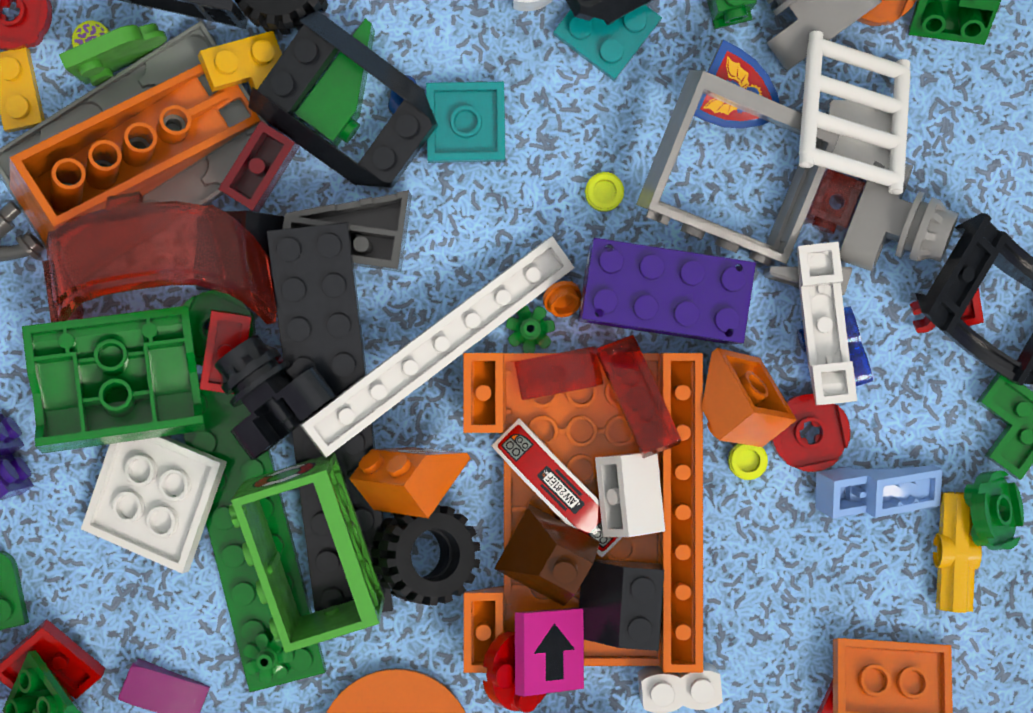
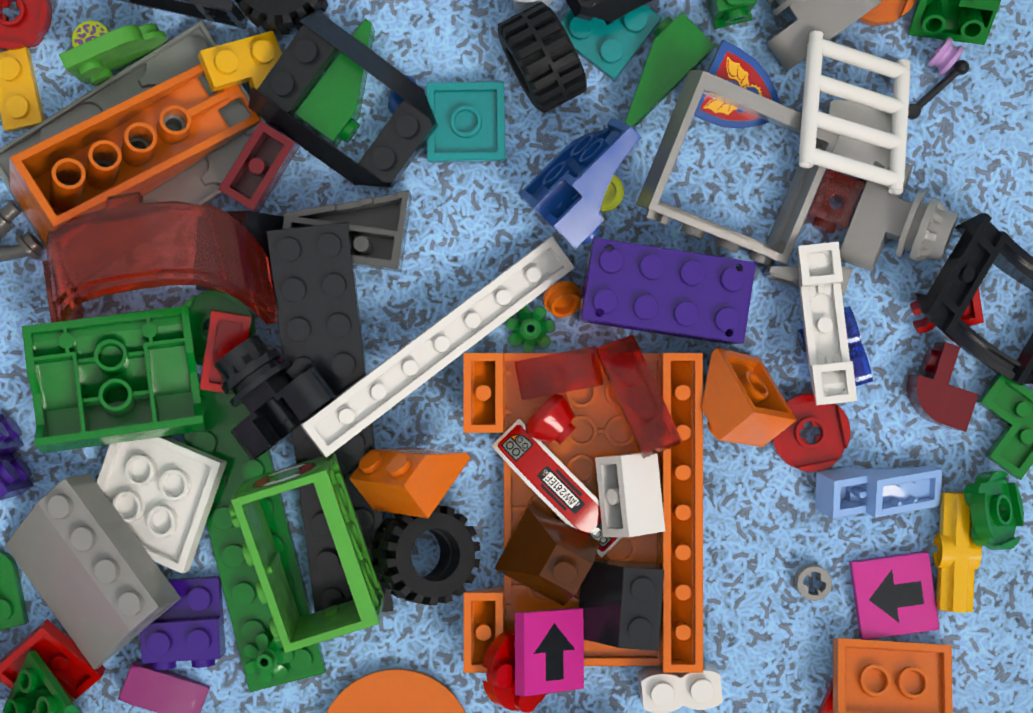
neon yellow tile [727,443,768,480] -> none
none -> light grey slope [5,473,181,670]
none -> dark purple plate [140,576,226,670]
none -> black tyre [498,2,587,113]
none -> blue slope [518,117,642,249]
none -> red cone [525,394,576,445]
none -> green slope [625,12,715,129]
none -> light grey bush [794,564,832,601]
none -> dark pink tile [849,551,939,640]
none -> dark red brick [907,342,978,432]
none -> black hinge [908,60,969,120]
none -> lavender bush [926,37,964,76]

